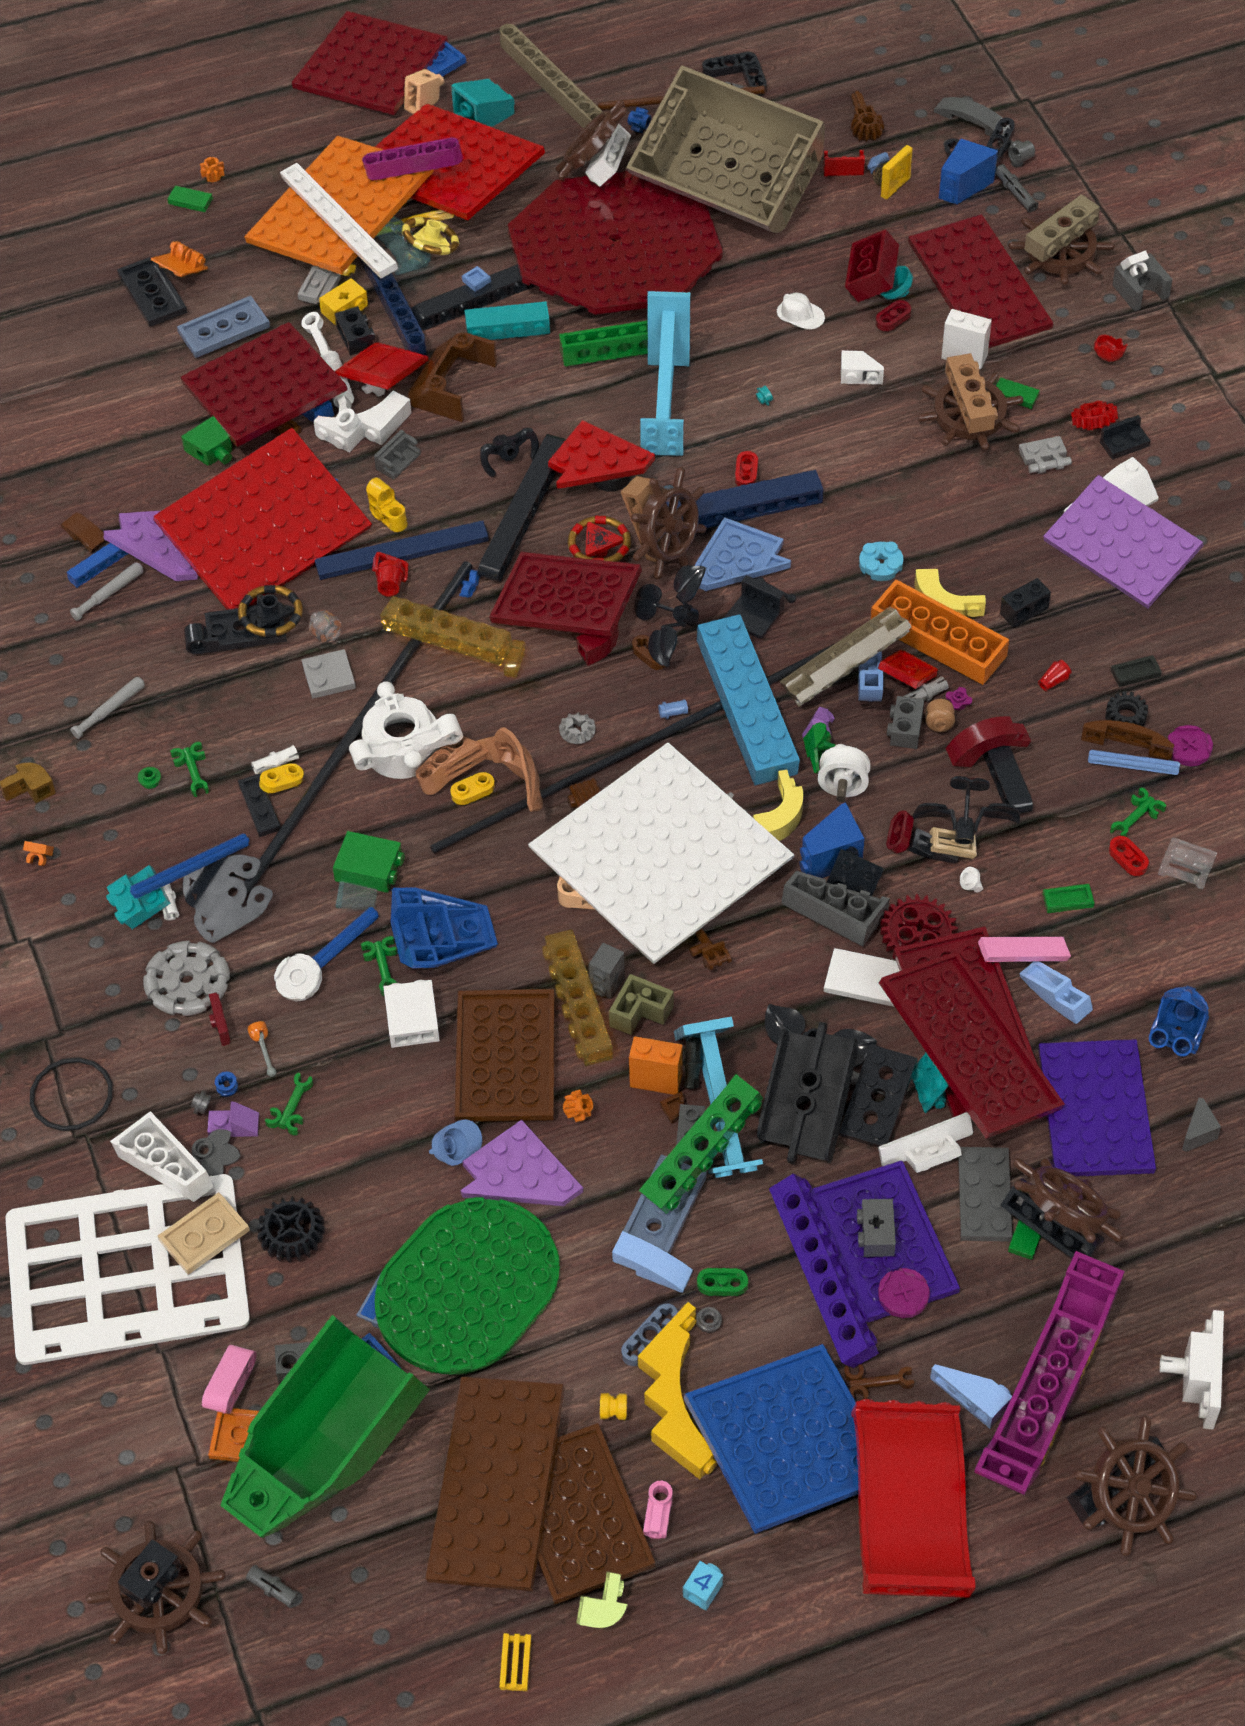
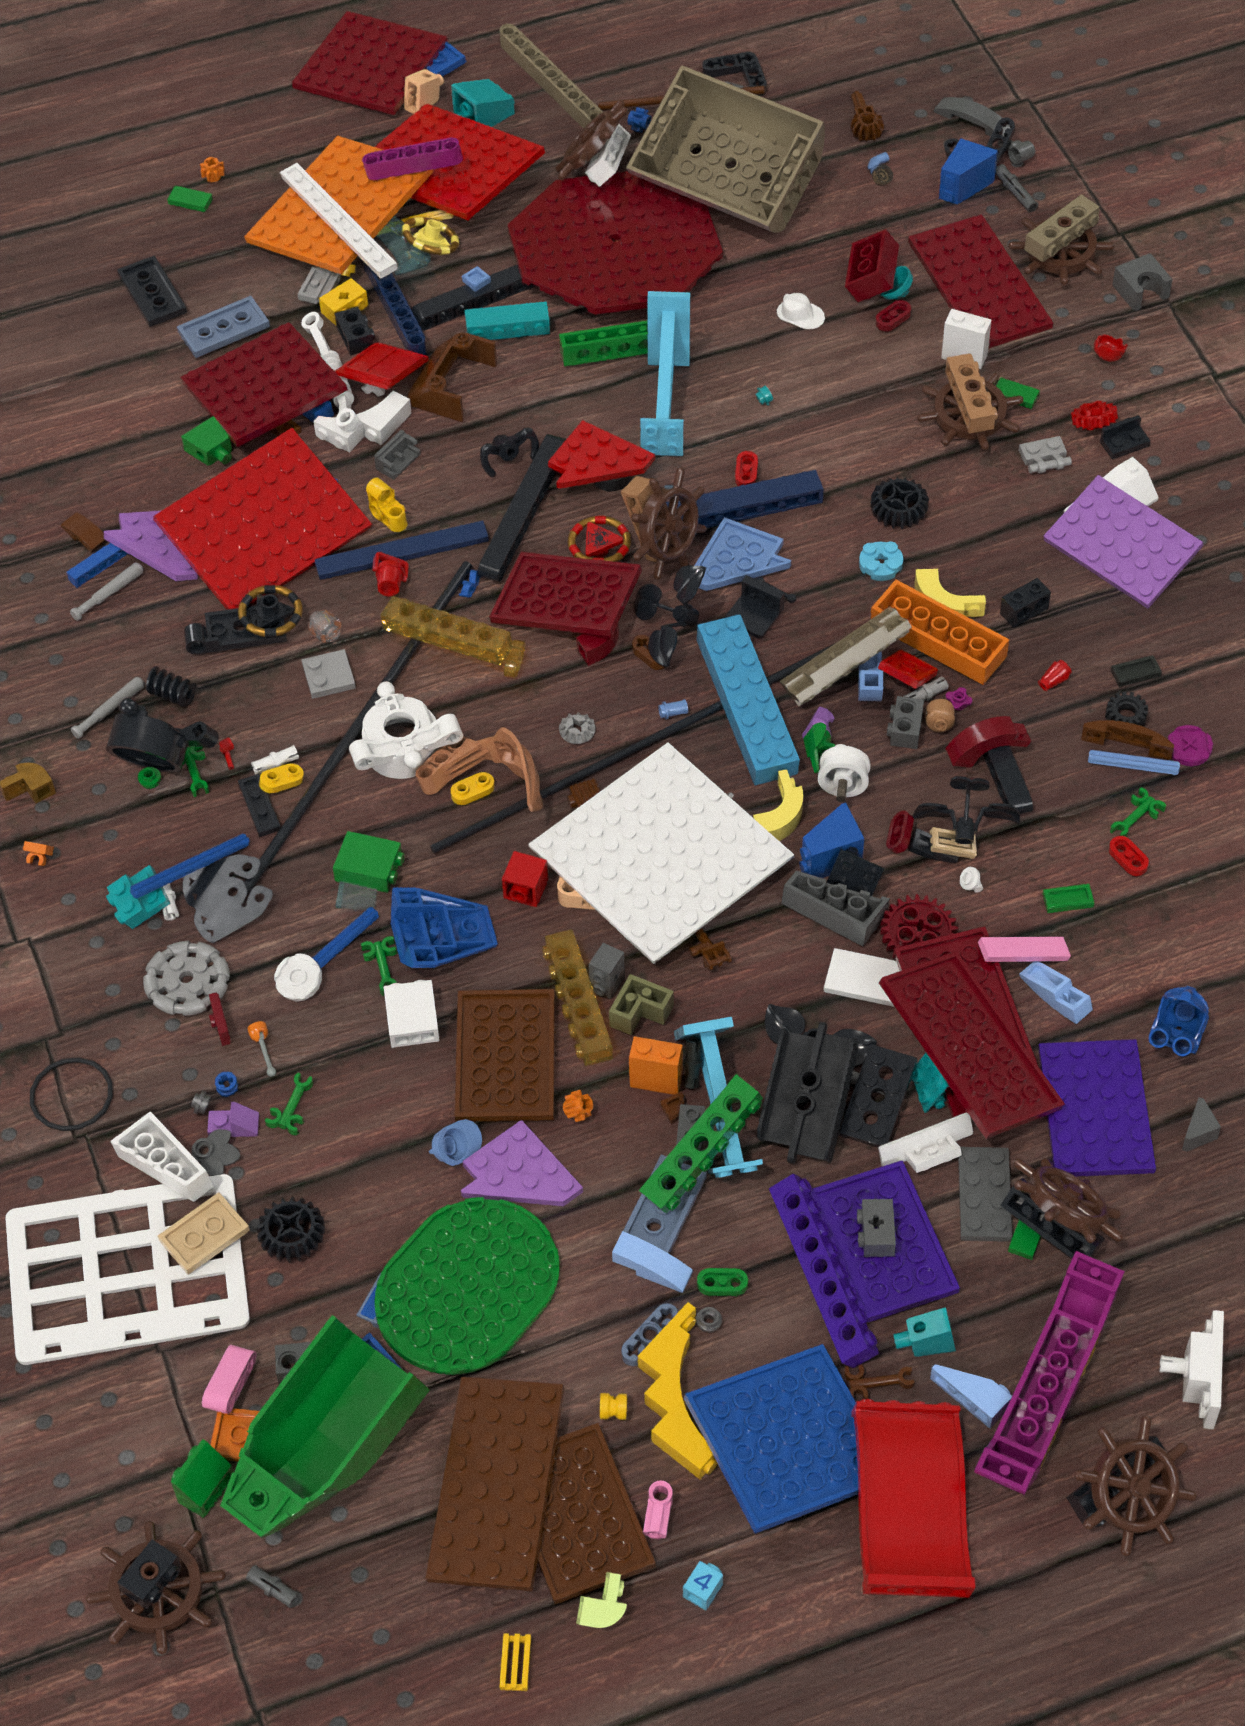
orange hinge [151,241,208,277] -> none
red hinge [823,150,865,176] -> none
white slope [841,351,884,385] -> none
magenta tile [878,1268,930,1318] -> none
yellow tile [881,145,913,200] -> none
white tile [1121,251,1149,277] -> none
clear plate [1158,837,1217,890] -> none
none -> black piece [106,697,219,773]
none -> black piece [146,666,197,707]
none -> green slope [171,1439,234,1518]
none -> red hand [219,737,234,770]
none -> red head [502,851,549,907]
none -> black gear [870,476,929,529]
none -> teal torso [893,1308,956,1357]

